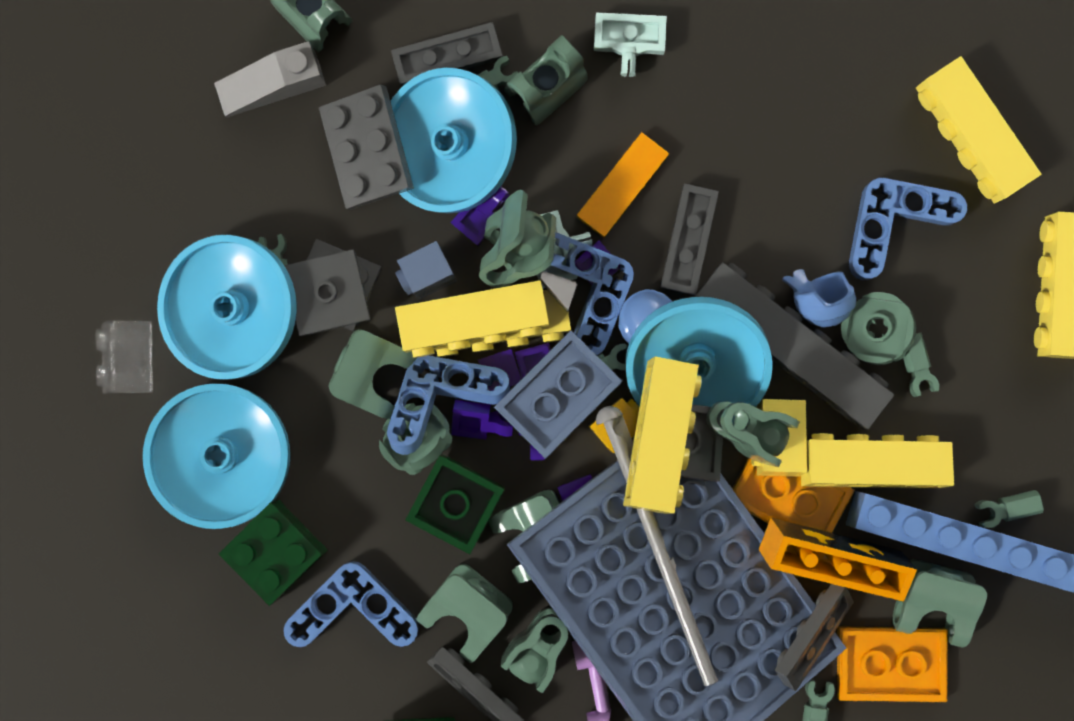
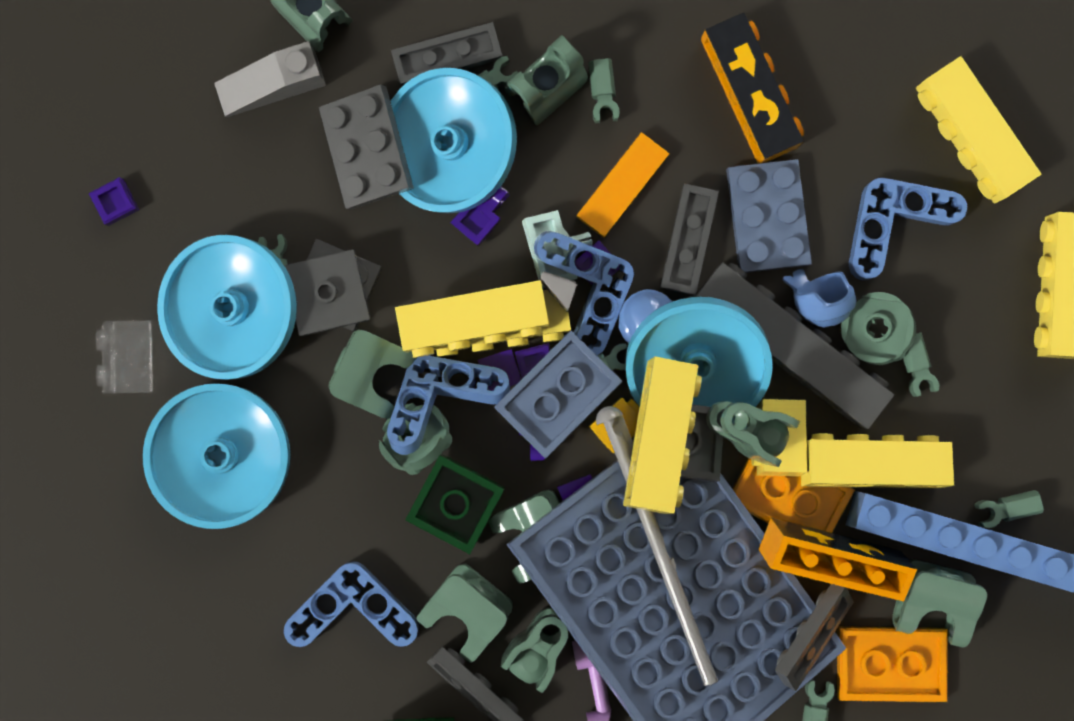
dark green brick [219,500,328,606] -> none
sand blue brick [395,241,457,300] -> none
dark purple plate [451,400,513,440] -> none
sand green piece [479,189,556,288] -> none
light aqua plate [594,12,667,77] -> none
none -> dark purple tile [89,177,139,226]
none -> sand green bar [588,58,620,124]
none -> black brick [701,12,804,164]
none -> sand blue plate [726,159,812,273]

